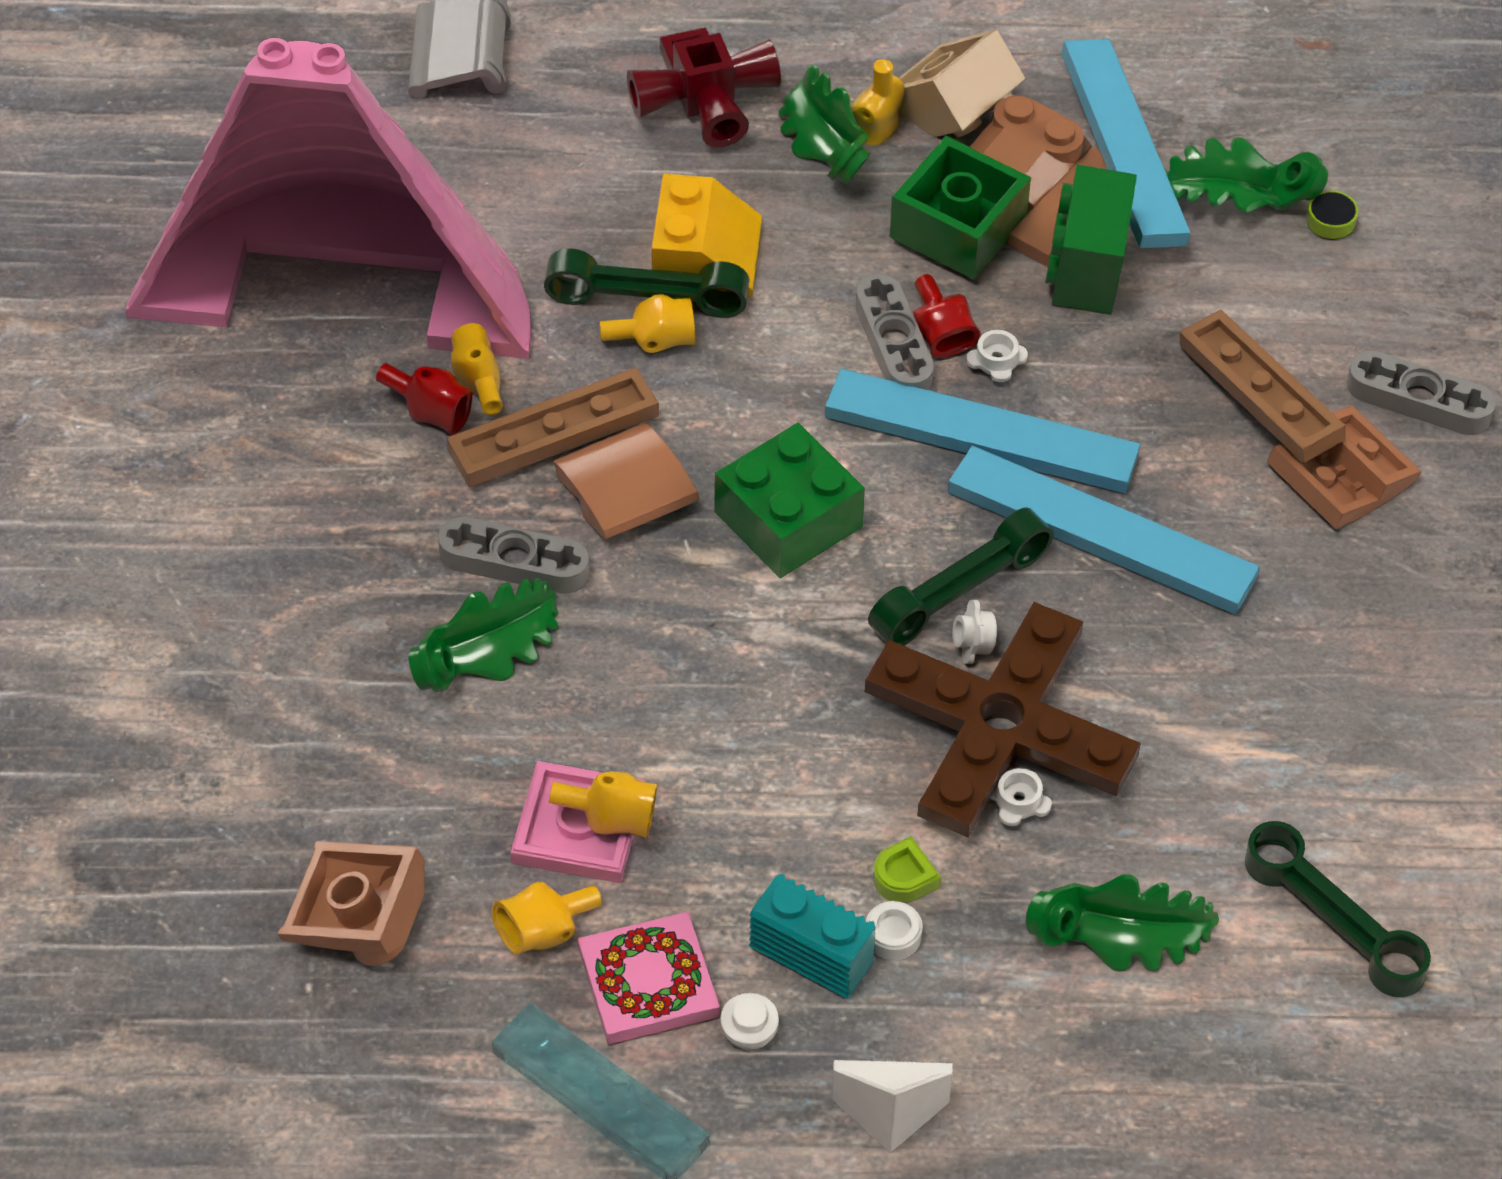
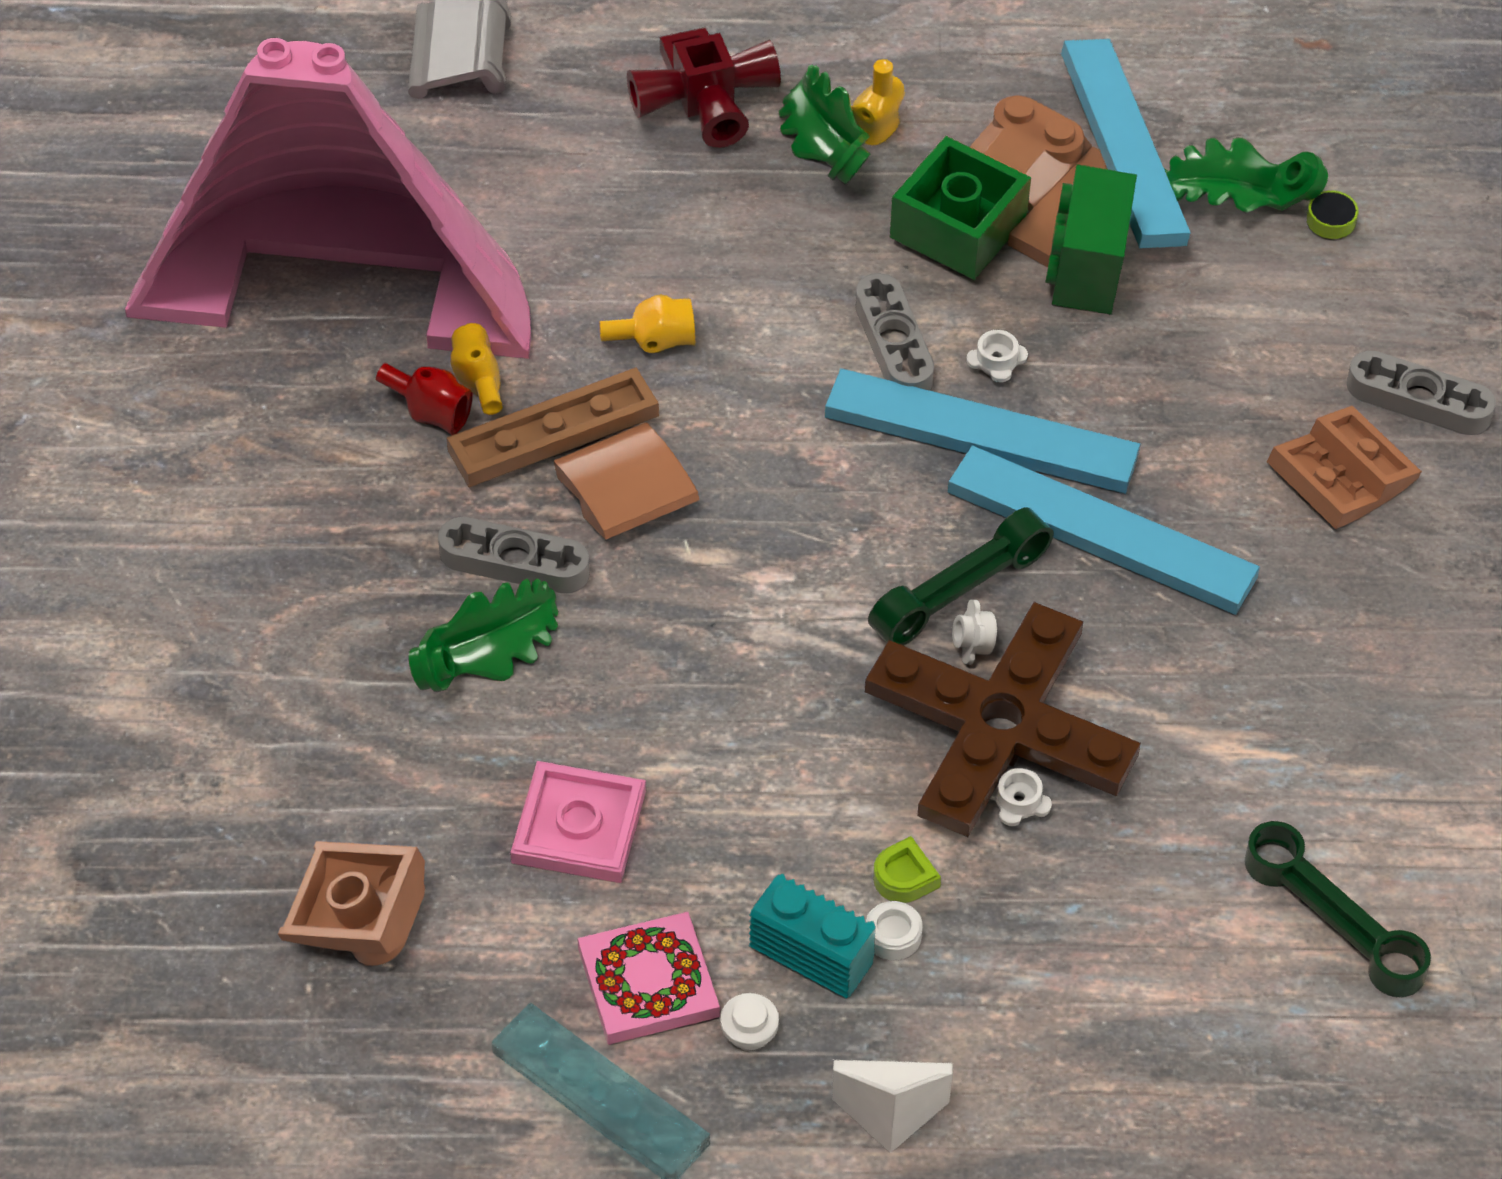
yellow piece [492,881,602,955] -> none
dark green piece [544,248,749,318] -> none
yellow piece [549,771,658,839] -> none
yellow slope [651,173,762,297] -> none
green brick [714,422,865,579] -> none
tan slope [898,29,1026,137] -> none
red piece [913,274,981,358] -> none
green plant [1026,874,1219,972] -> none
medium nougat plate [1179,309,1346,463] -> none

